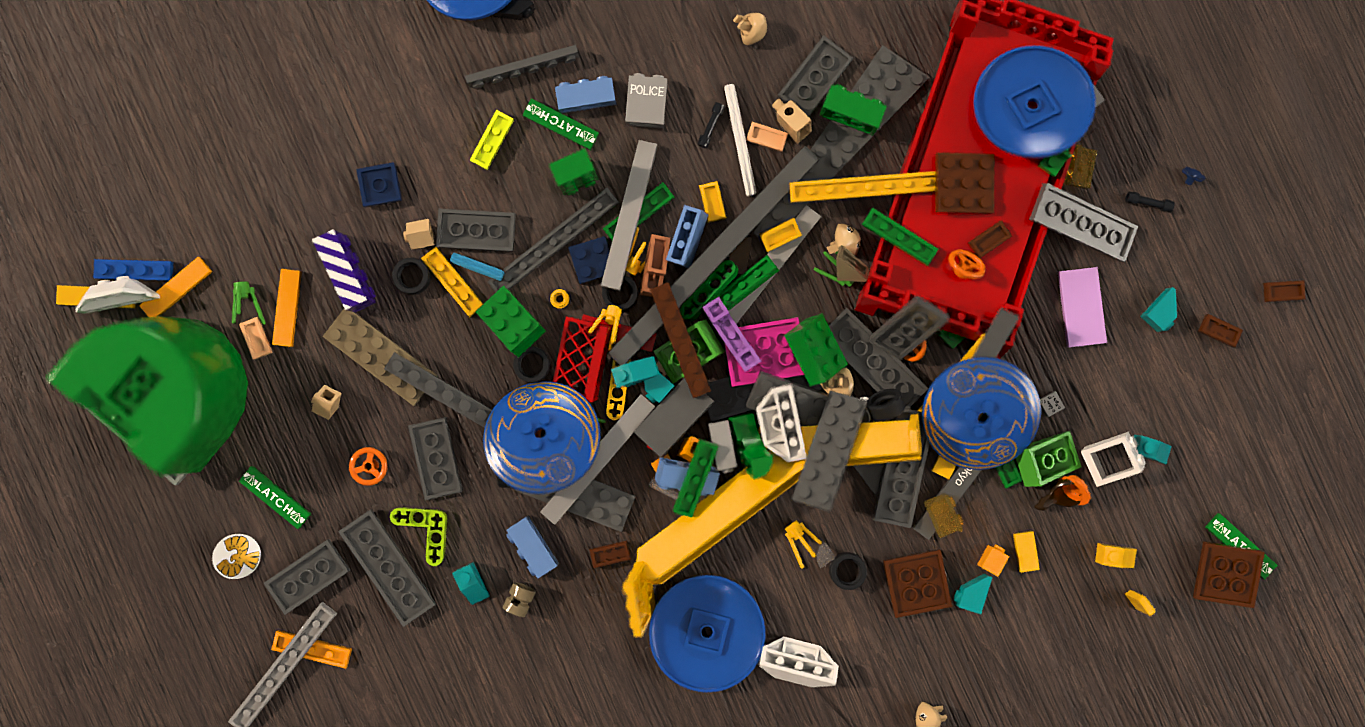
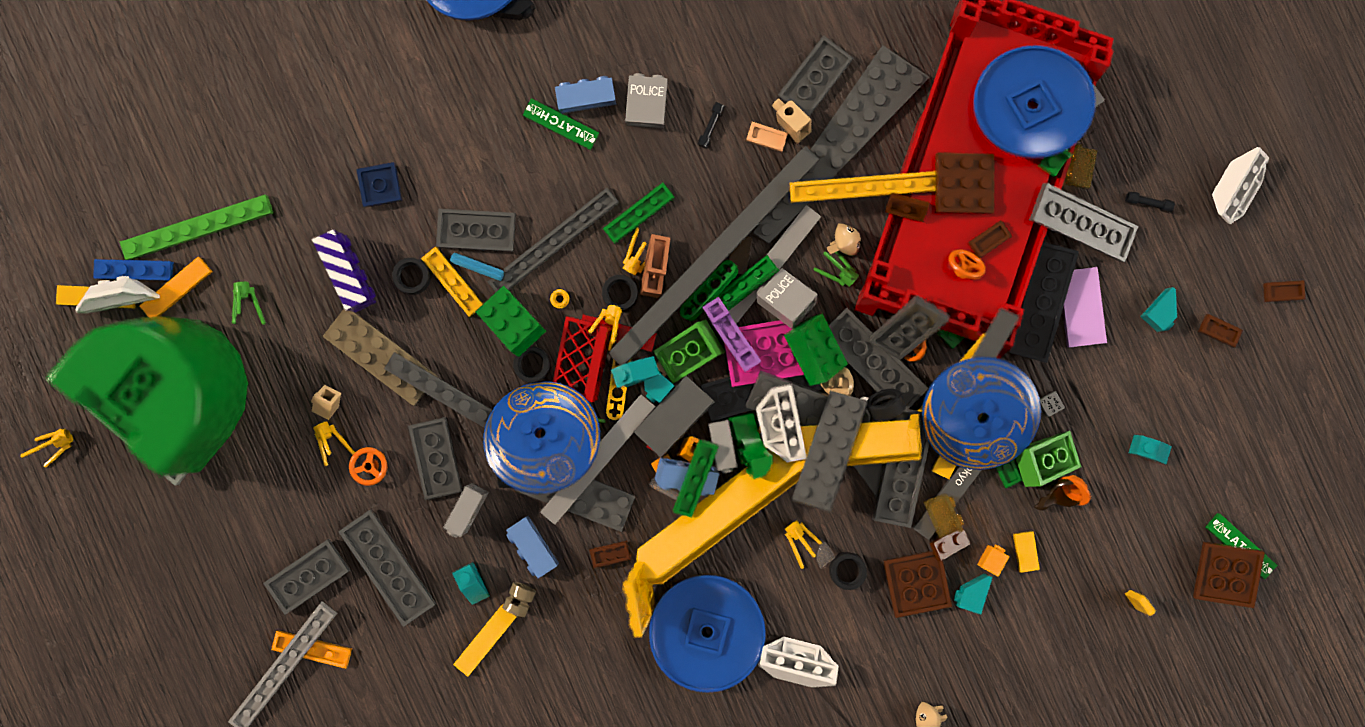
shield [212,534,261,579] -> none
light nougat tile [239,317,273,360] -> none
green tile [239,466,311,529] -> none
light orange tile [272,269,302,347] -> none
lime beam [390,507,447,566] -> none
tan brick [403,219,434,250] -> none
dark grey plate [465,45,579,89] -> none
neon yellow plate [470,110,514,170] -> none
green brick [549,148,598,196] -> none
dark blue plate [568,236,610,284] -> none
light grey tile [601,140,658,291] -> none
reddish brown plate [650,283,711,398] -> none
medium blue brick [666,205,708,268] -> none
yellow tile [699,181,726,223] -> none
white axle [724,84,757,196] -> none
tan piece [733,13,767,45] -> none
yellow tile [759,218,802,252] -> none
green brick [819,85,887,136] -> none
dark tan slope [836,245,870,282] -> none
green tile [862,208,939,266] -> none
white window [1081,432,1145,487] -> none
yellow slope [1095,543,1137,568] -> none
dark blue plant [1182,167,1206,185] -> none
none -> yellow plant [21,428,73,468]
none -> bright green plate [120,195,273,260]
none -> yellow plant [313,421,355,466]
none -> light grey brick [443,483,489,538]
none -> yellow tile [453,604,517,677]
none -> light grey brick [757,268,818,329]
none -> reddish brown plate [885,192,929,222]
none -> plate [929,527,970,561]
none -> black plate [1008,242,1079,363]
none -> white wedge [1212,147,1269,224]

